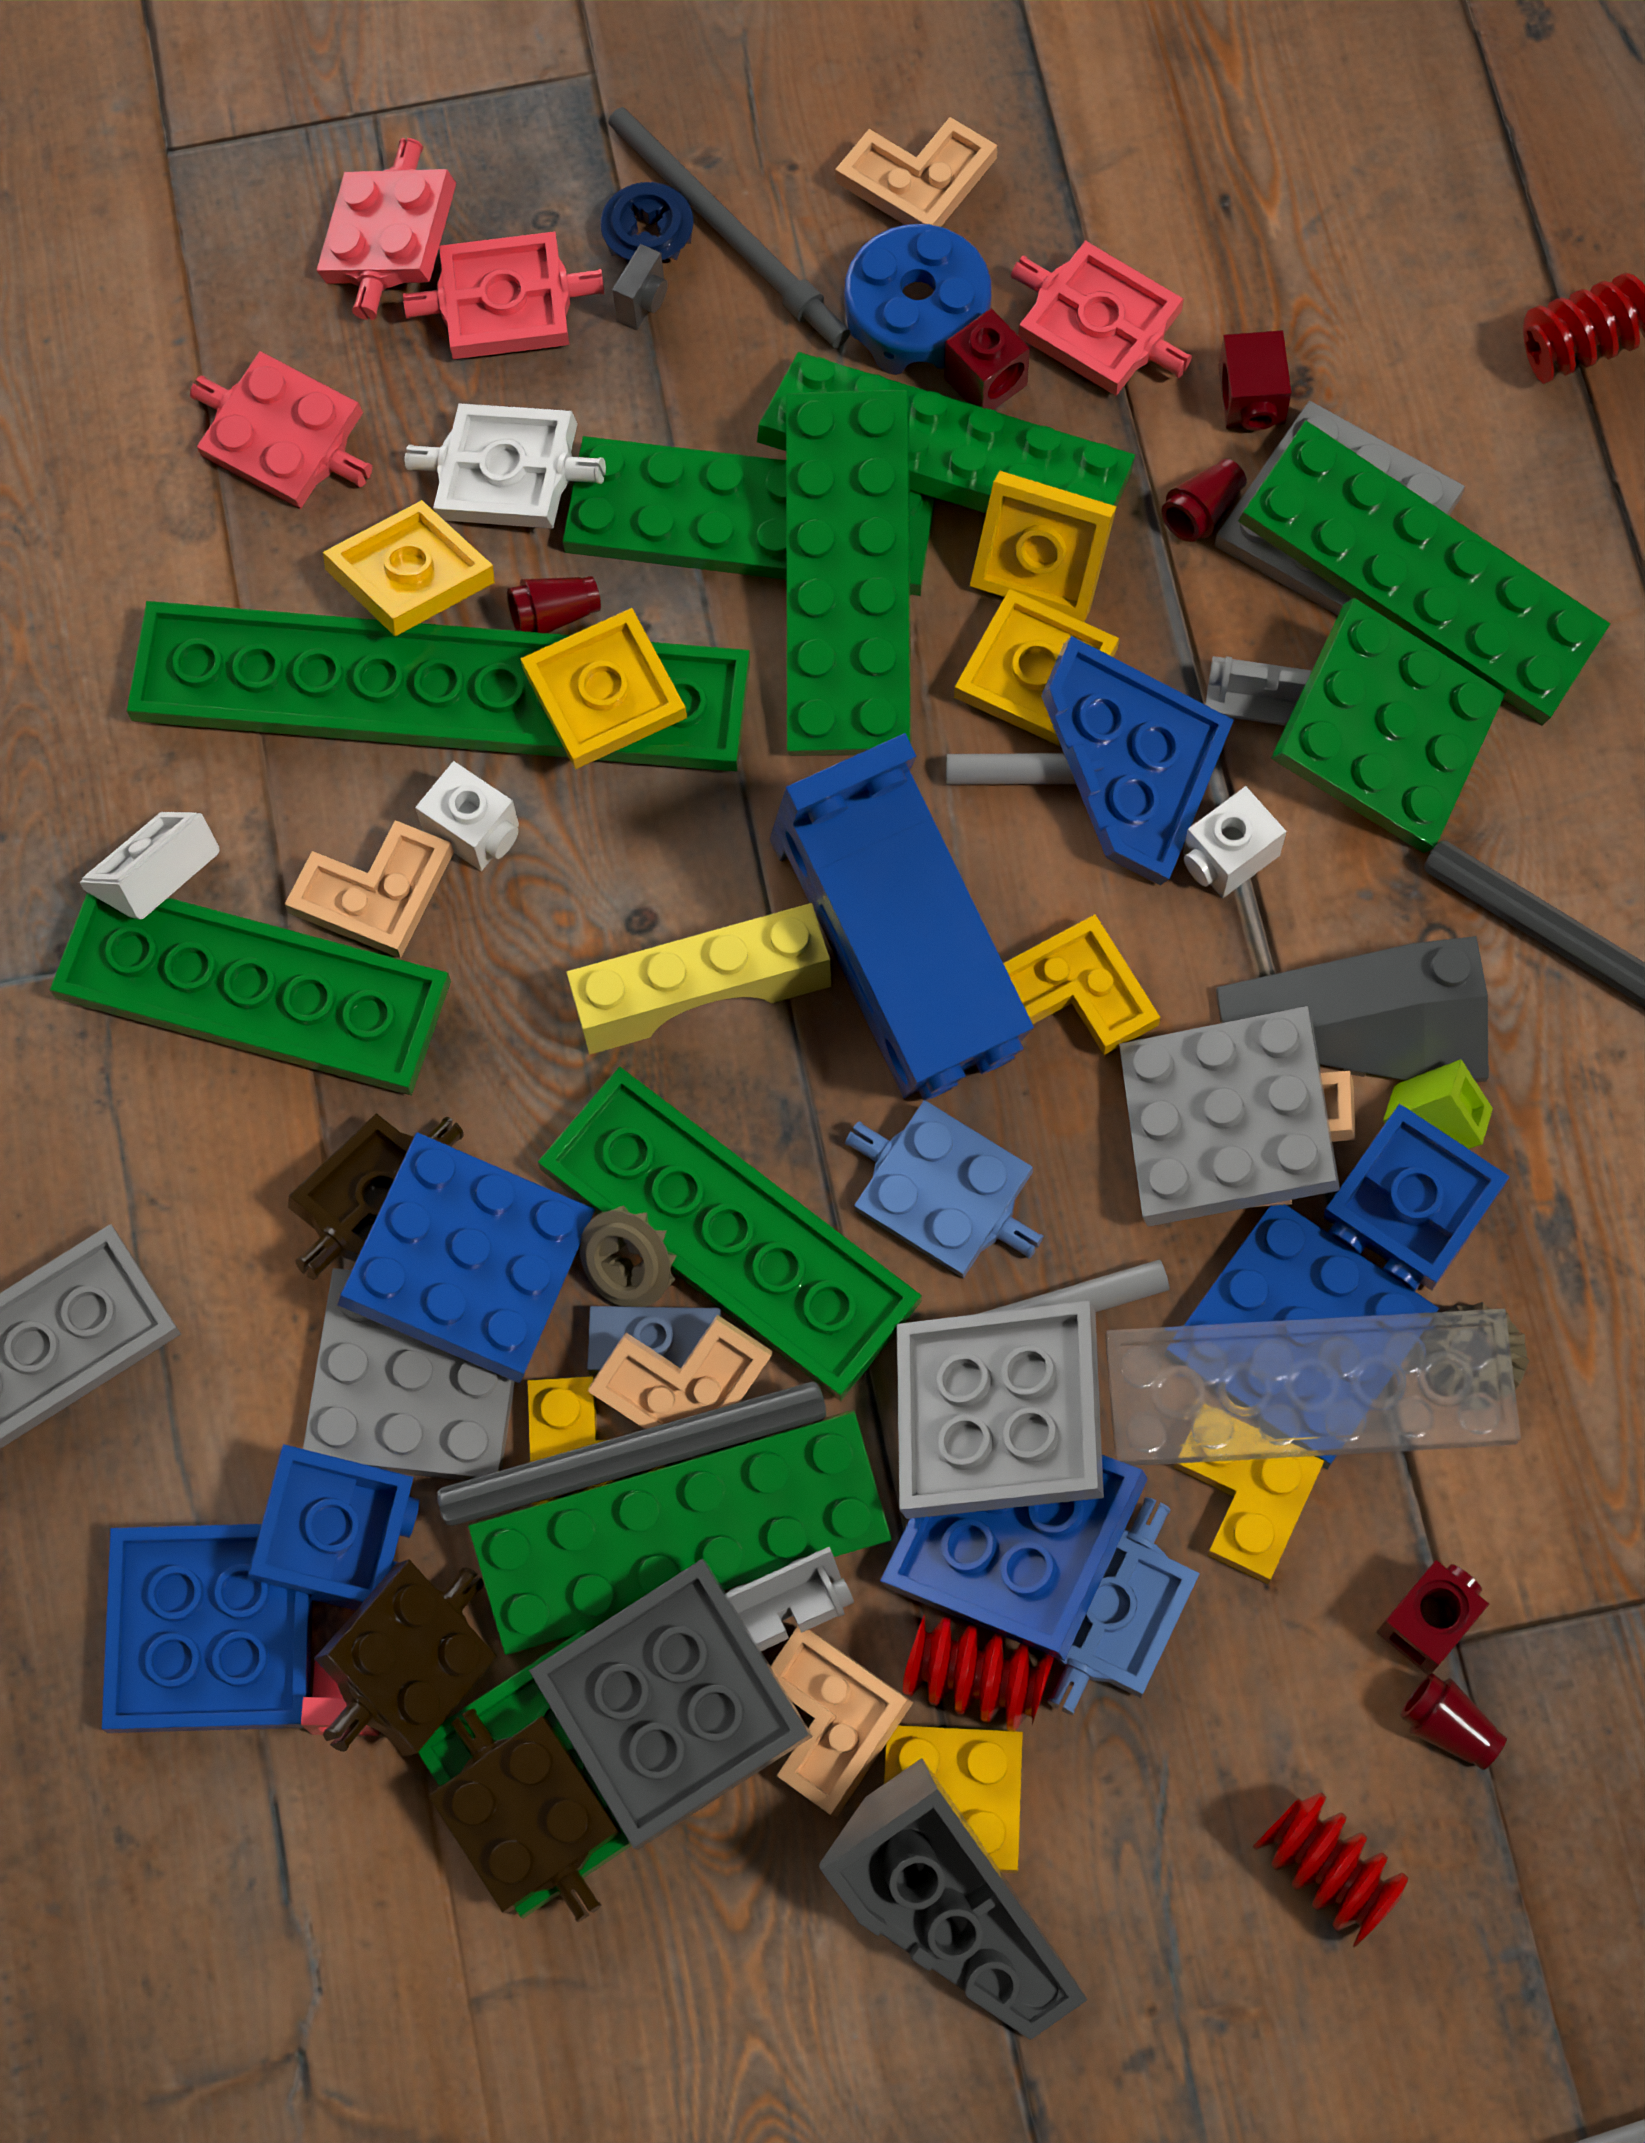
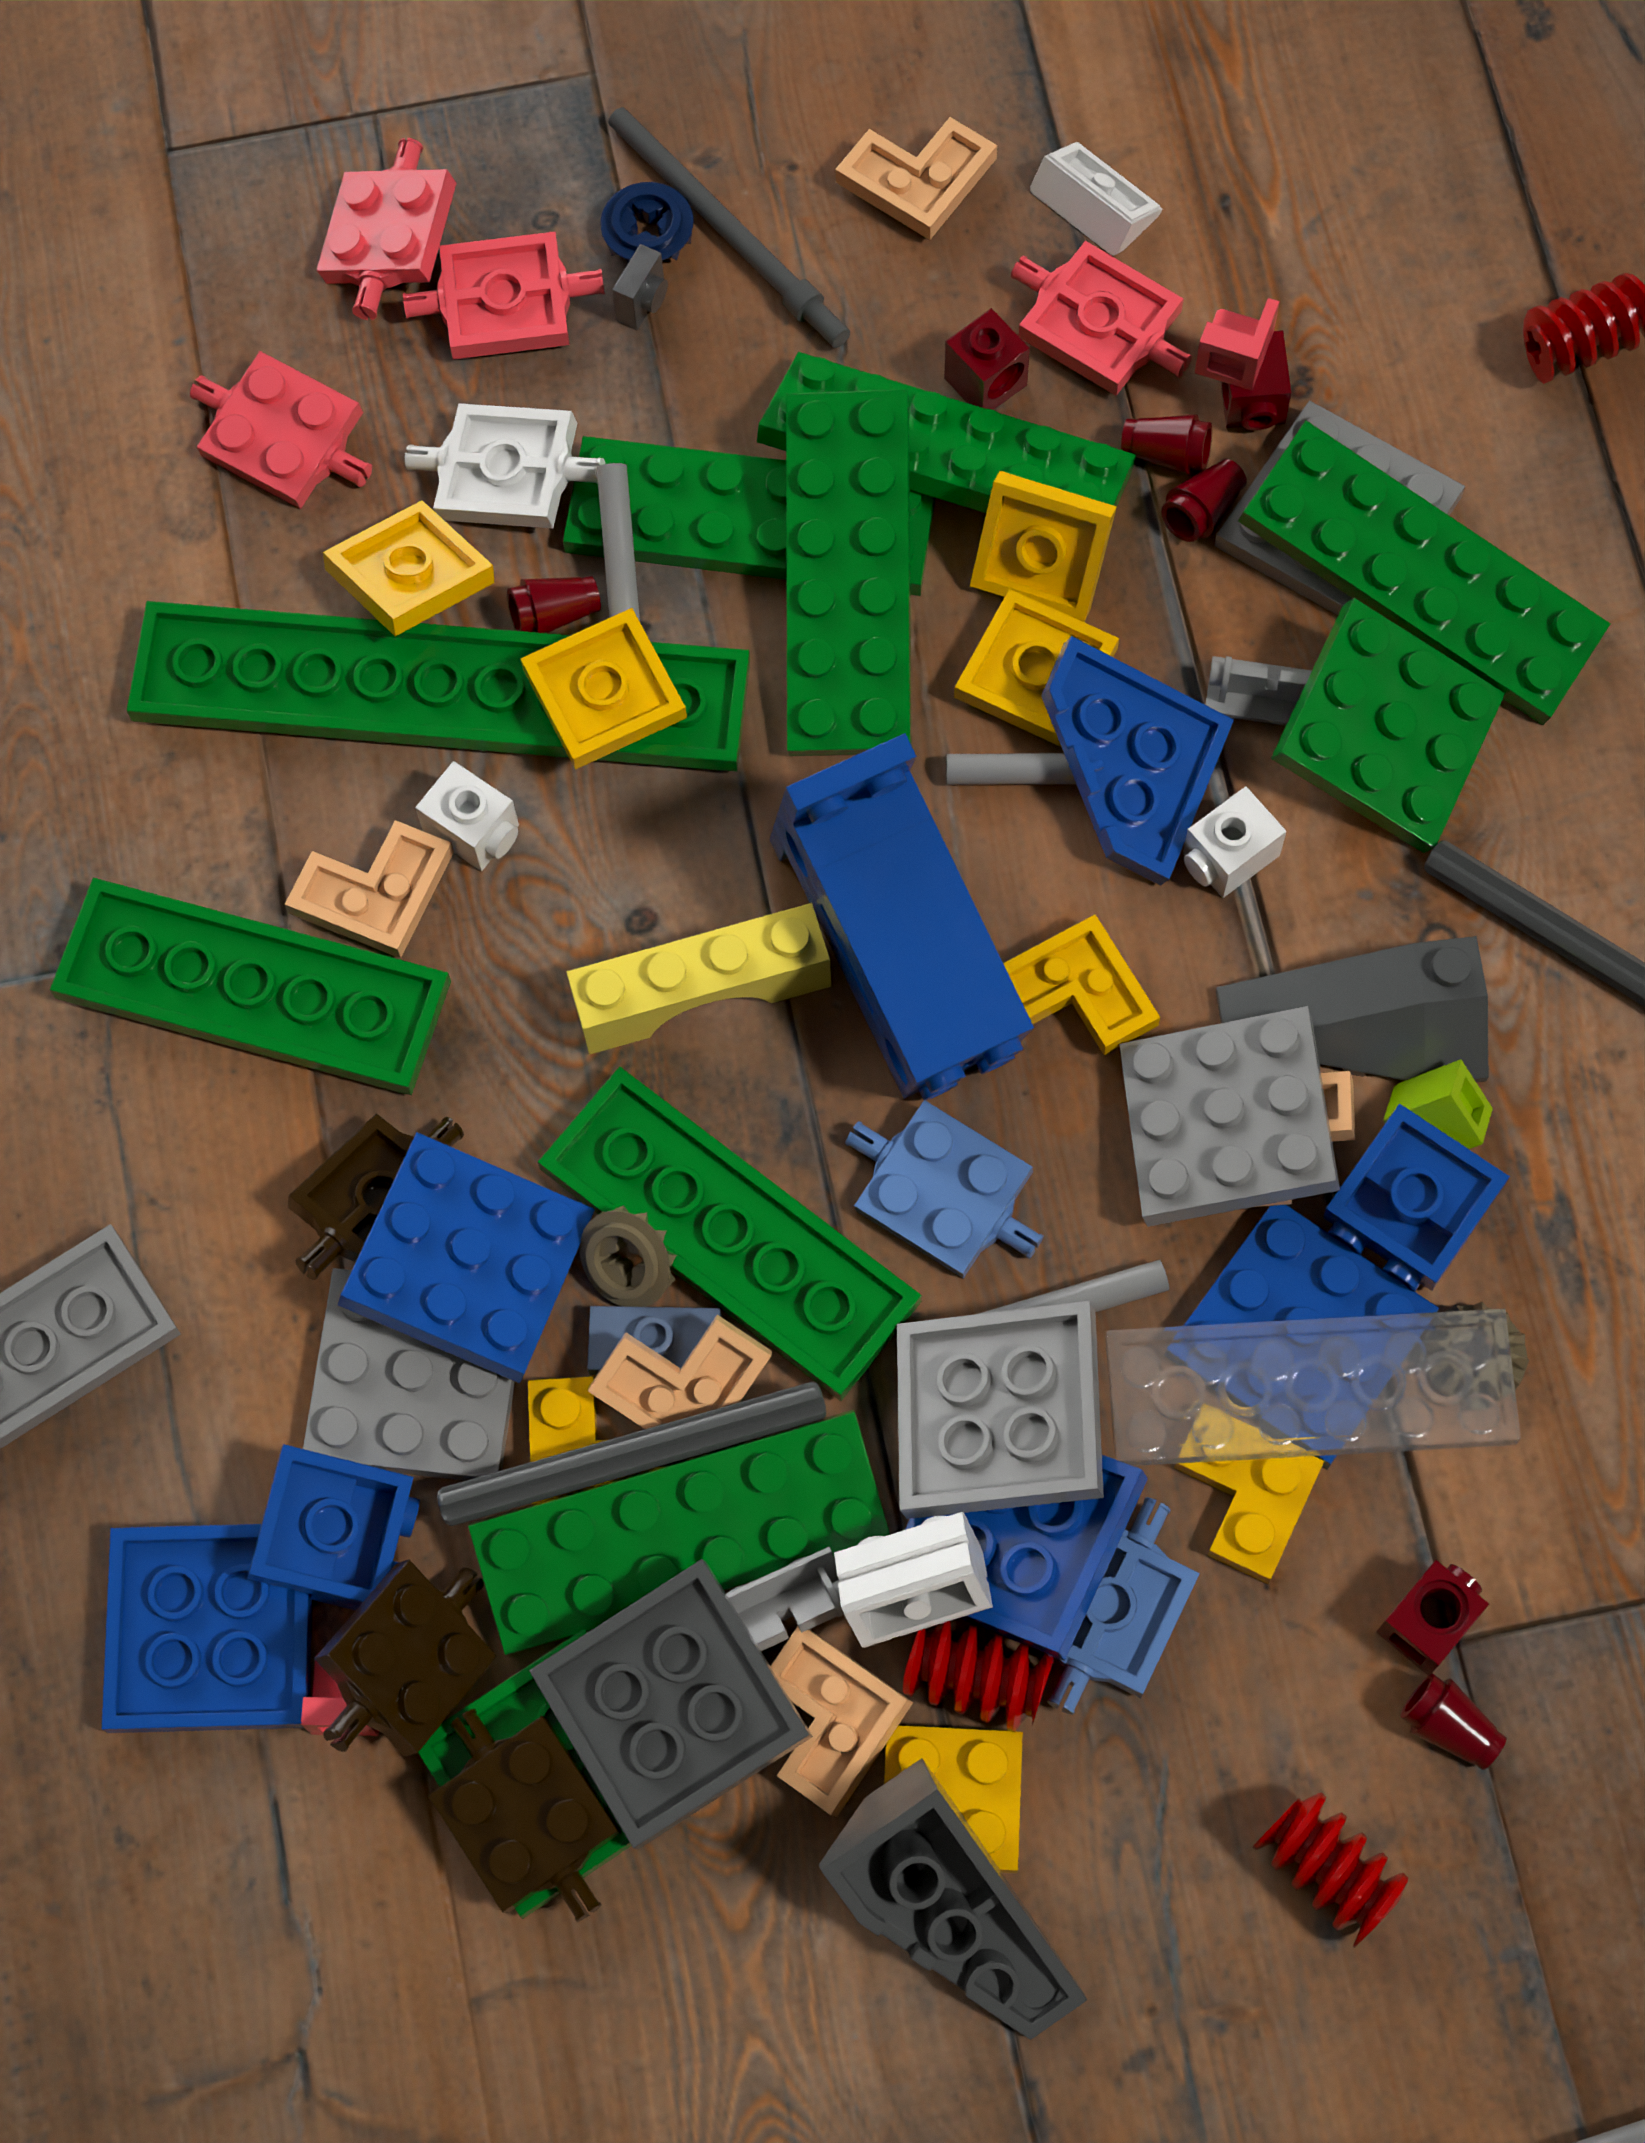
white slope [80,812,220,919] -> none
blue plate [844,224,992,375] -> none
none -> light grey piece [597,463,640,621]
none -> white brick [834,1512,993,1648]
none -> white slope [1030,142,1162,256]
none -> dark red cone [1121,414,1213,475]
none -> coral panel [1195,298,1280,391]

